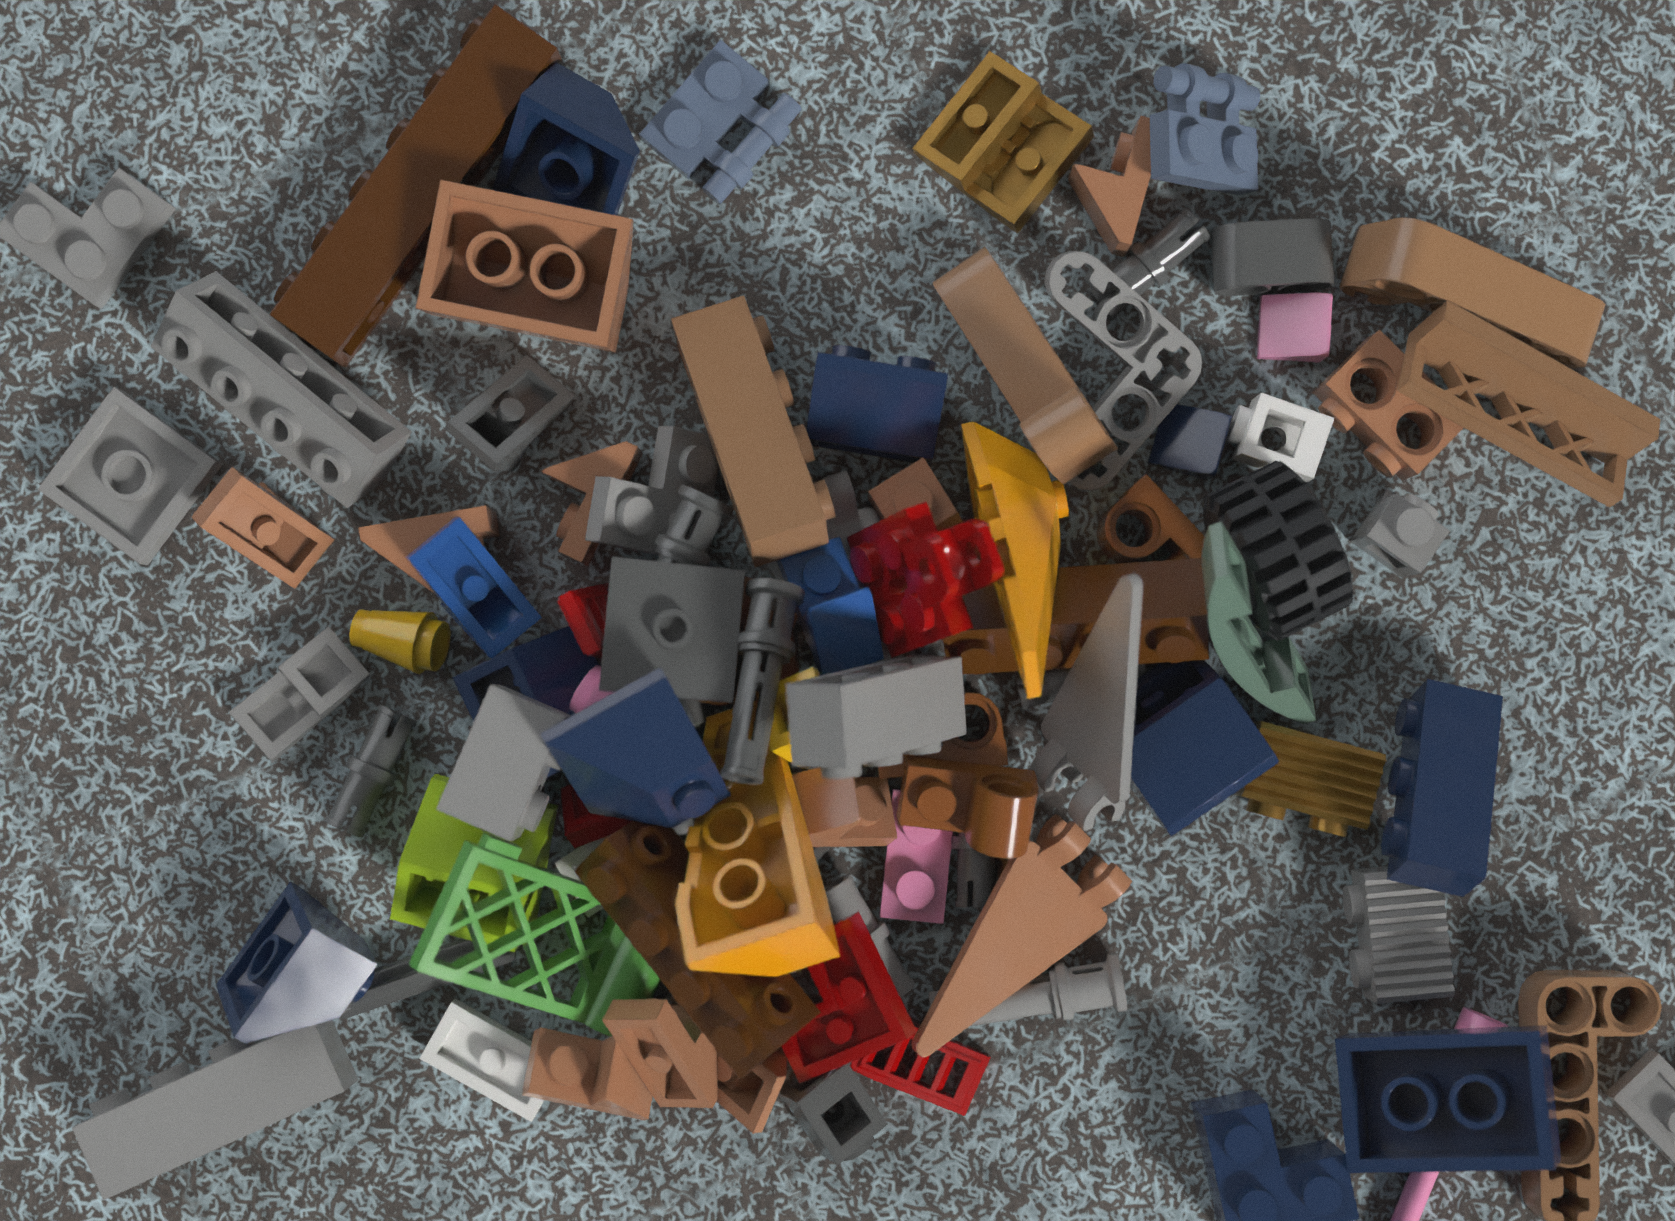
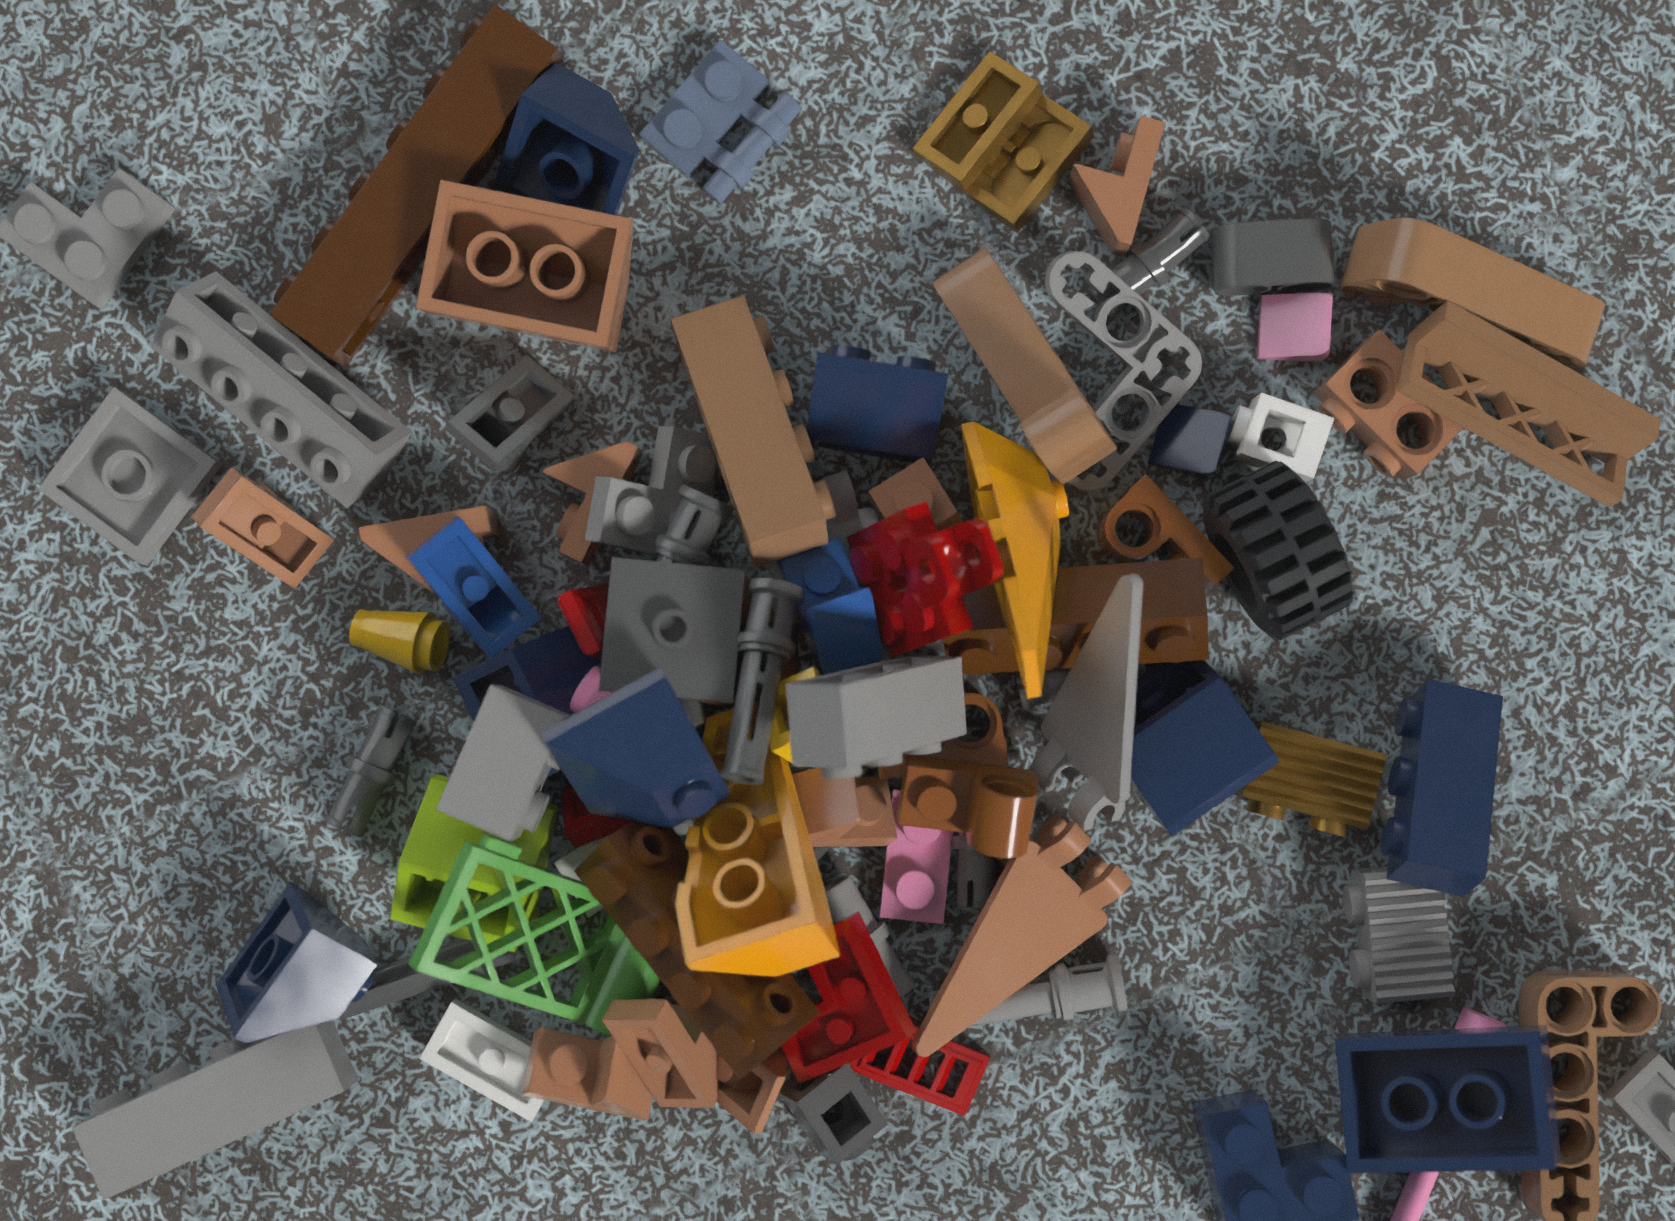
light grey slope [229,626,370,763] -> none
sand blue plate [1150,63,1260,195] -> none
sand green slope [1202,522,1316,724] -> none
light grey brick [1350,489,1450,577] -> none

